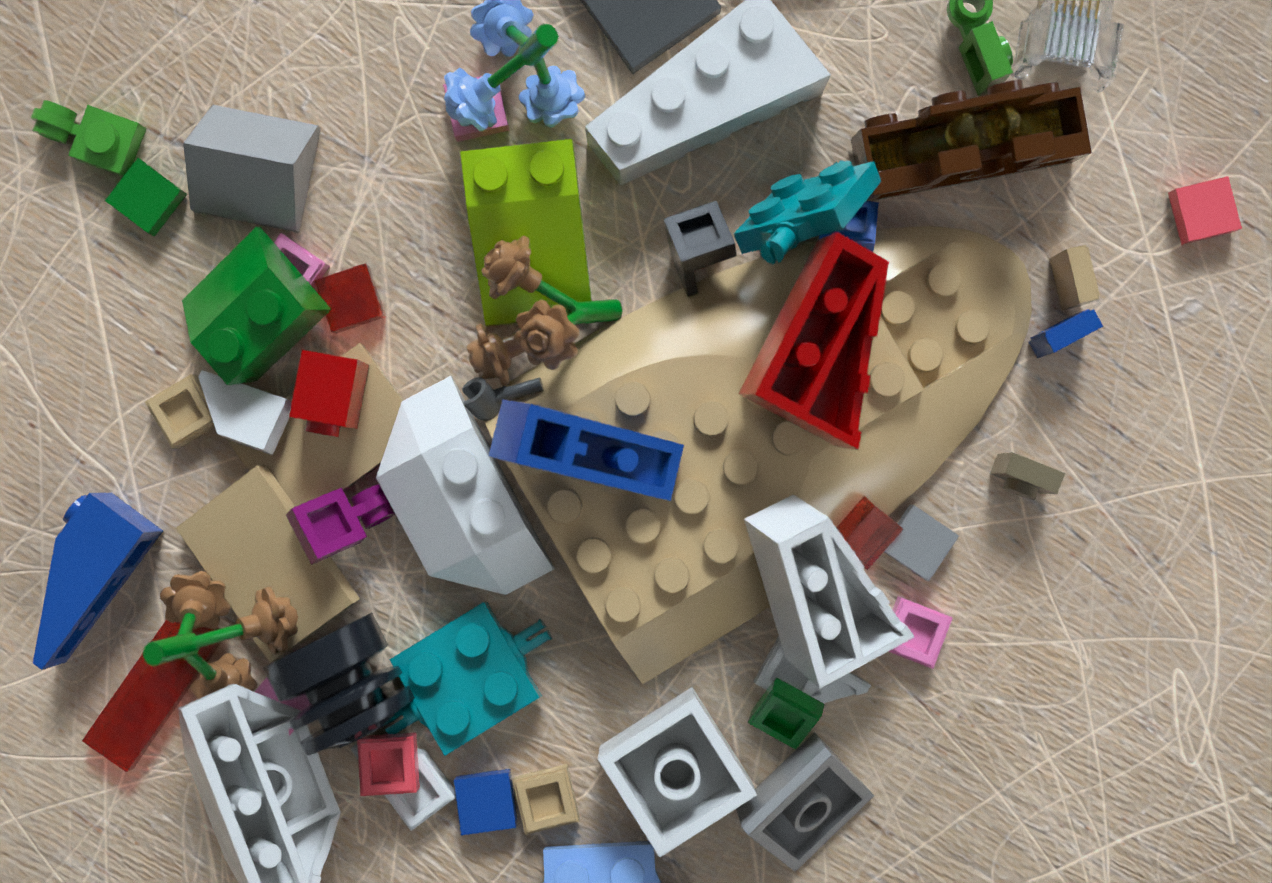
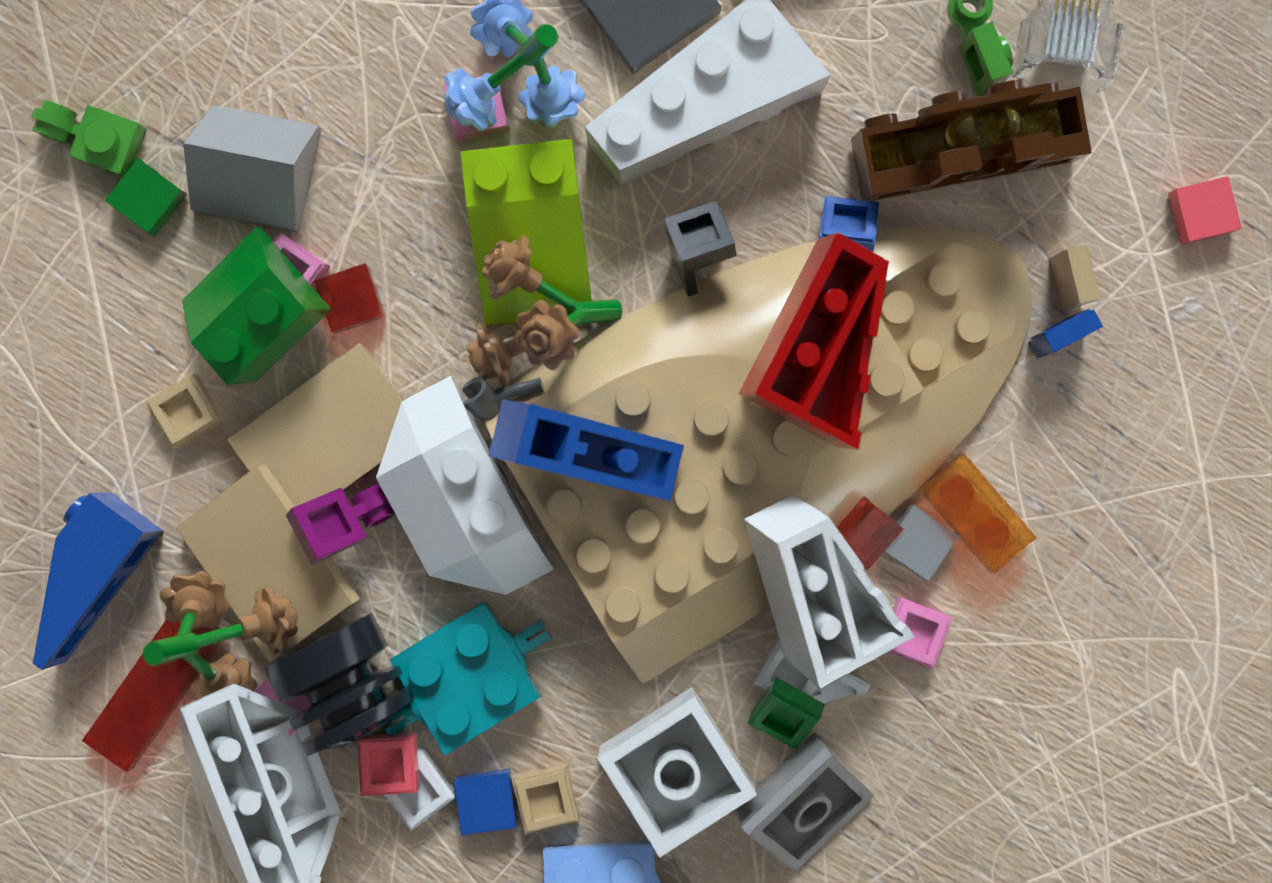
white tile [198,370,292,455] -> none
red brick [289,350,369,437] -> none
teal plate [733,160,881,264] -> none
dark tan plate [990,452,1065,500] -> none
none -> clear orange plate [918,453,1037,574]

